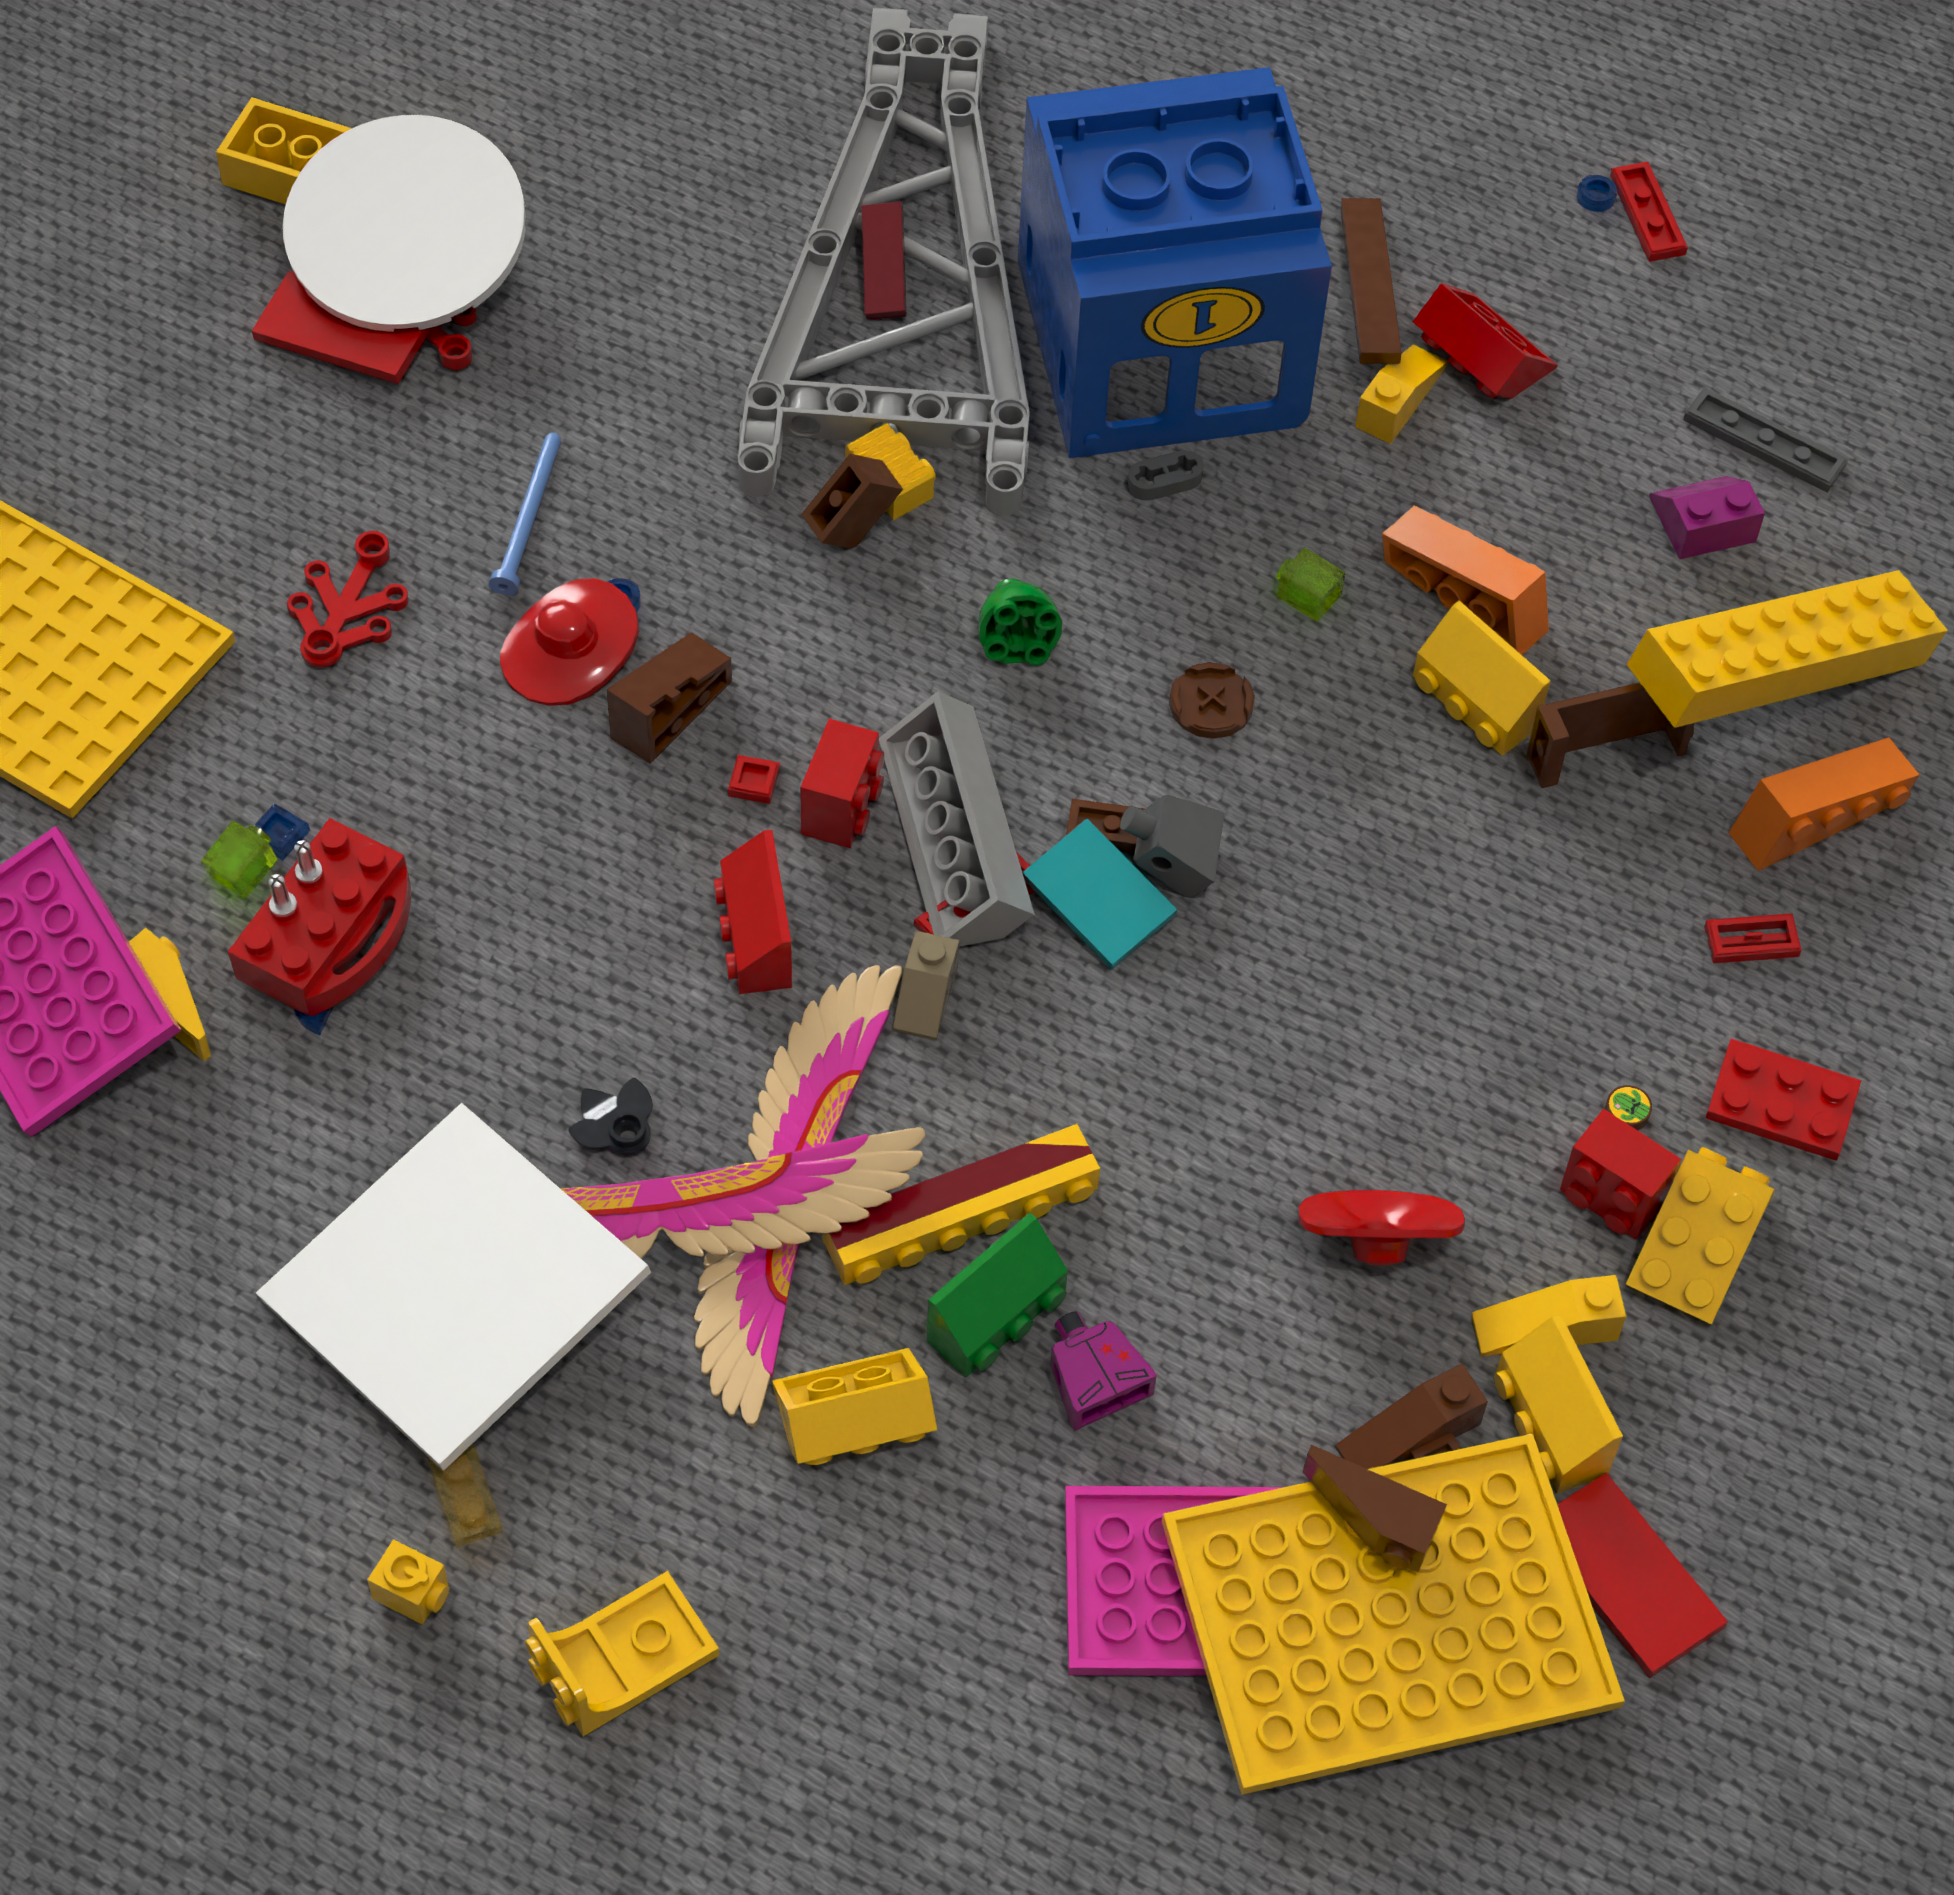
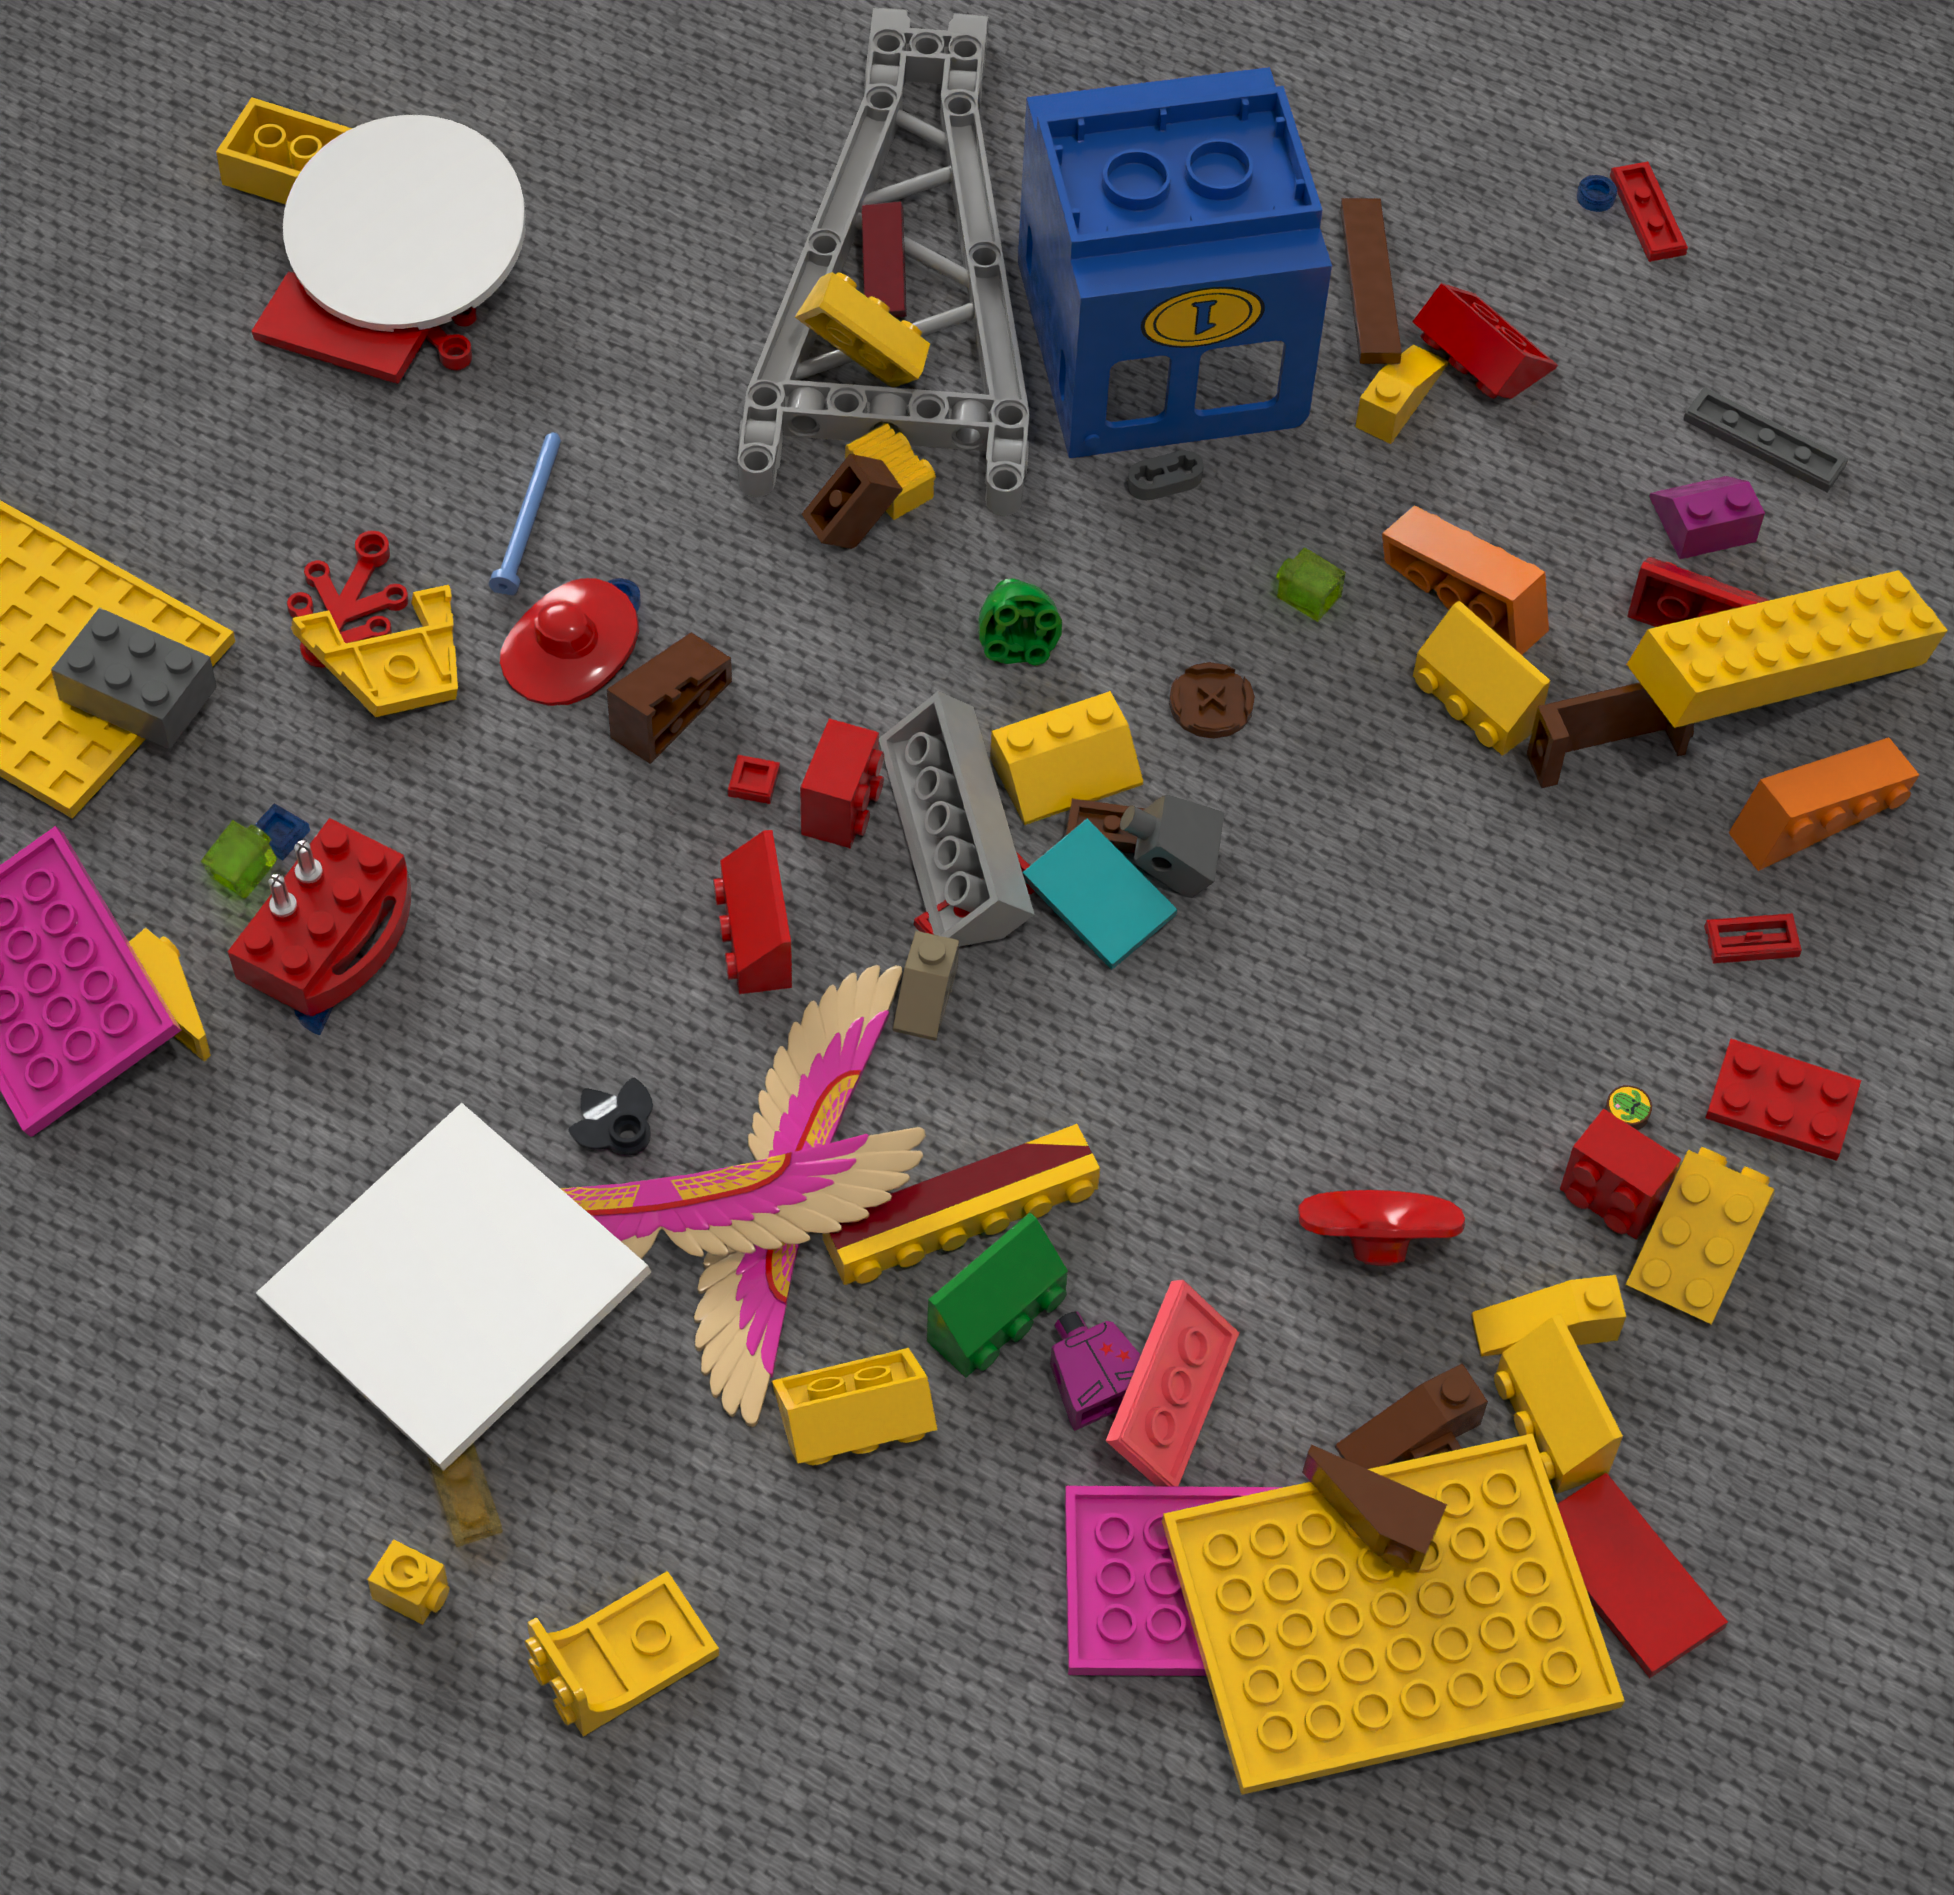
none -> dark grey brick [51,607,217,750]
none -> yellow wing [291,585,458,717]
none -> yellow slope [795,272,930,388]
none -> yellow slope [990,691,1143,825]
none -> coral tile [1106,1280,1239,1486]
none -> red slope [1627,557,1769,627]

